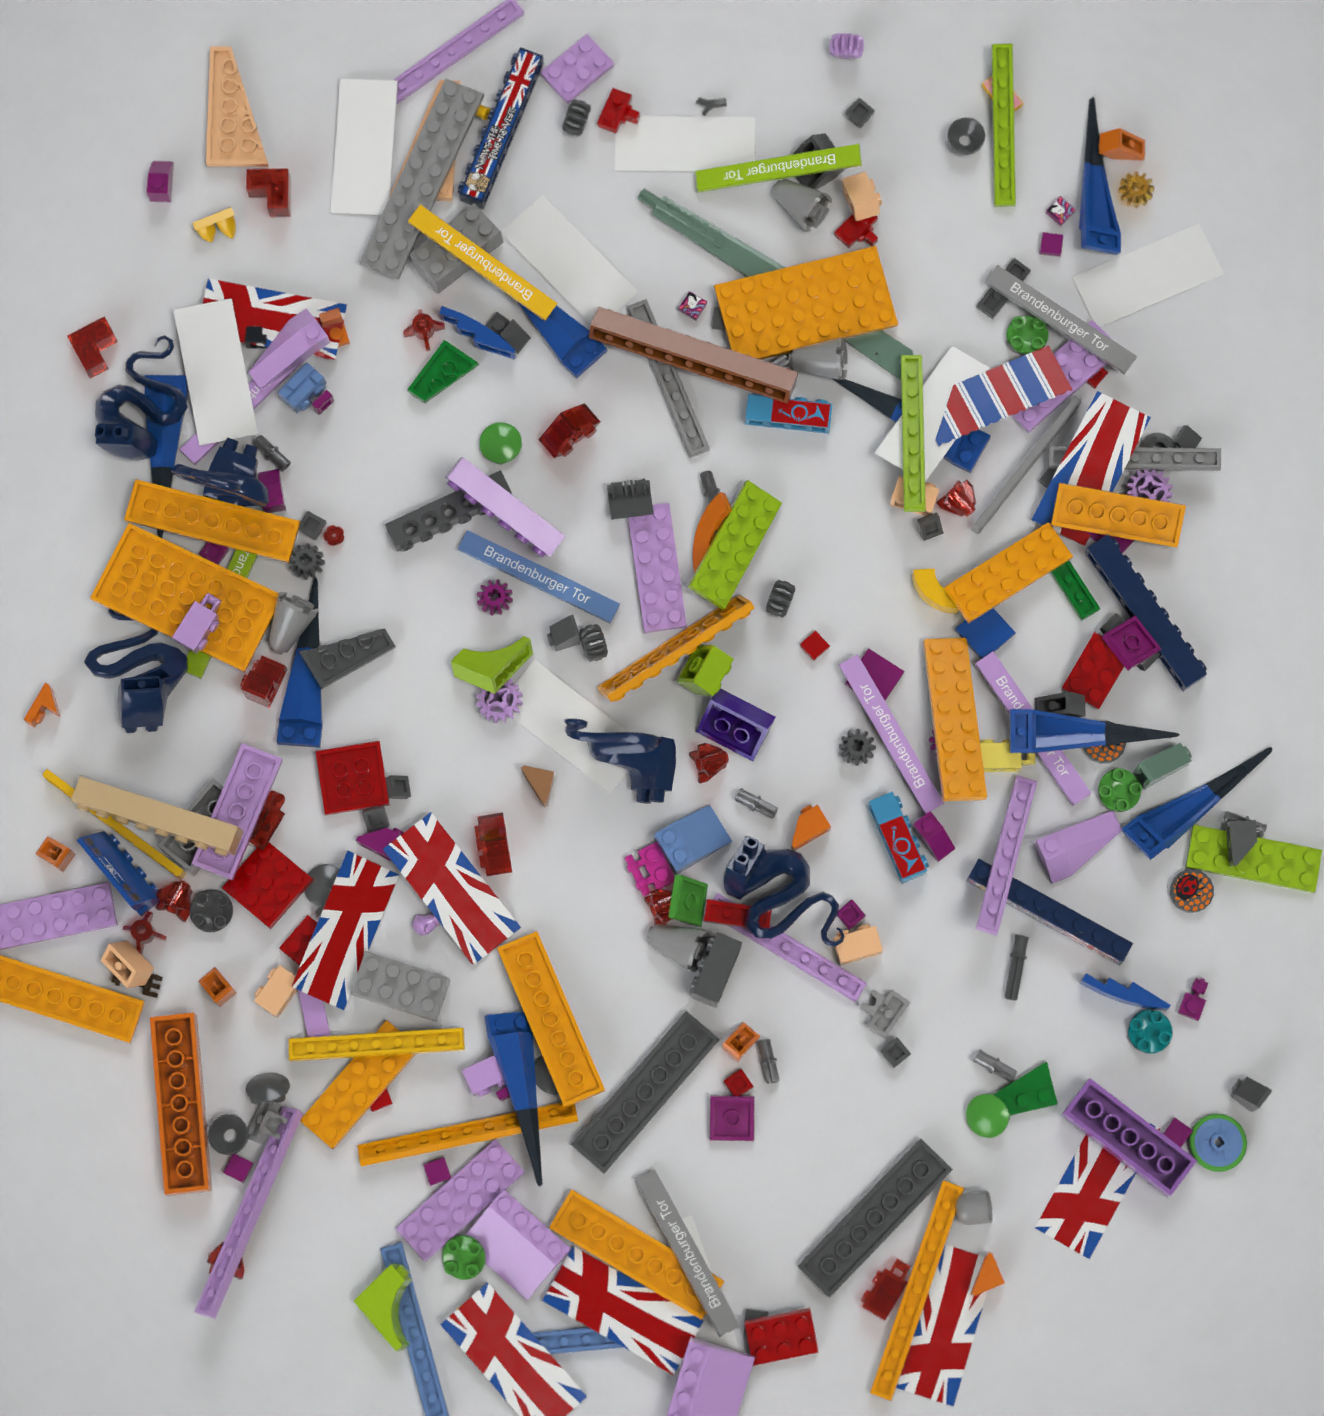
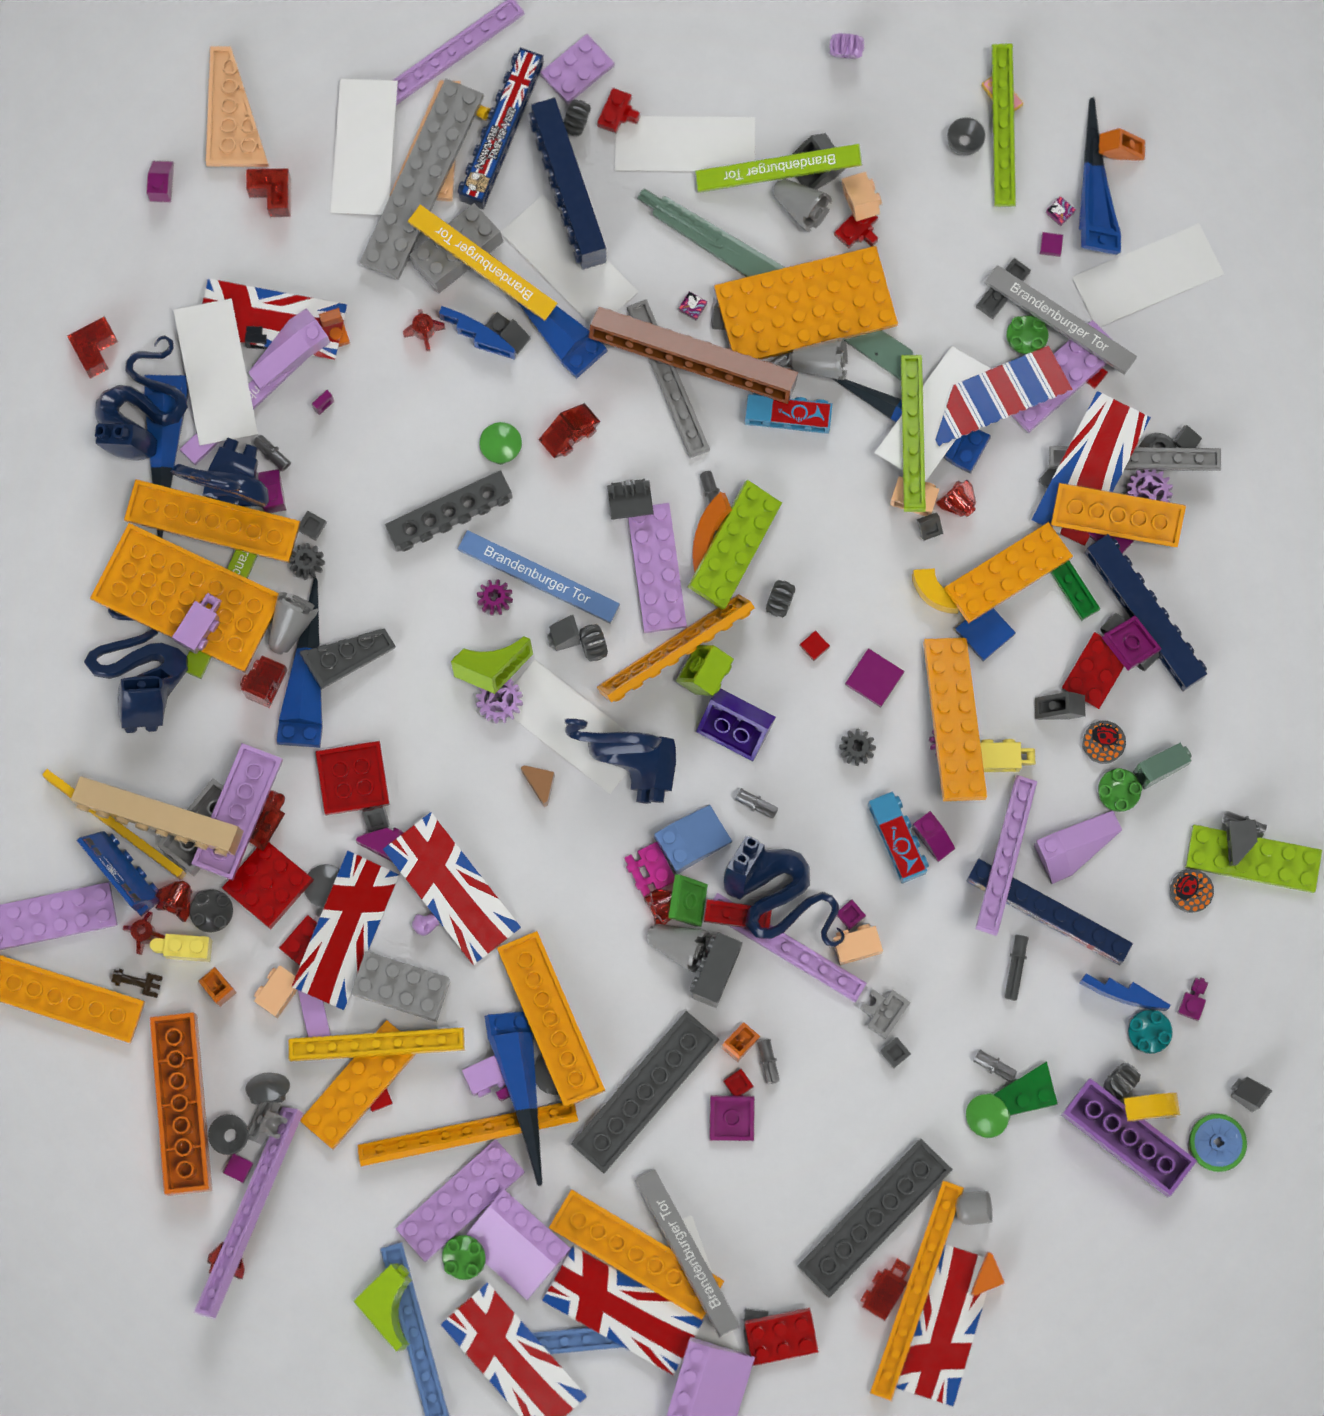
orange slope [24,682,60,728] -> none
orange slope [36,836,76,872] -> none
light nougat brick [100,940,154,988] -> none
yellow tile [192,207,236,243] -> none
magenta tile [199,542,229,565] -> none
medium blue brick [278,362,327,413] -> none
clear red plate [324,525,345,546] -> none
dark grey plate [386,775,411,799] -> none
green wing [407,340,479,403] -> none
magenta tile [424,1157,451,1186] -> none
brick [445,457,566,557] -> none
clear red brick [474,812,512,876] -> none
clear red brick [689,743,729,784] -> none
dark grey bar [696,97,727,116] -> none
orange slope [791,805,831,851] -> none
lavender tile [839,654,944,814] -> none
dark grey plate [845,98,875,128] -> none
light grey tile [972,395,1081,535] -> none
lavender tile [975,651,1091,806] -> none
blue plate [1009,709,1180,754] -> none
sticker [1035,1120,1160,1259] -> none
clear yellow gear [1118,171,1155,208] -> none
blue plate [1122,747,1272,860] -> none
magenta tile [1163,1117,1193,1148] -> none
none -> light yellow brick [150,934,213,962]
none -> dark blue brick [529,97,606,270]
none -> dark grey gear [1103,1063,1141,1100]
none -> yellow arch [1124,1093,1180,1122]

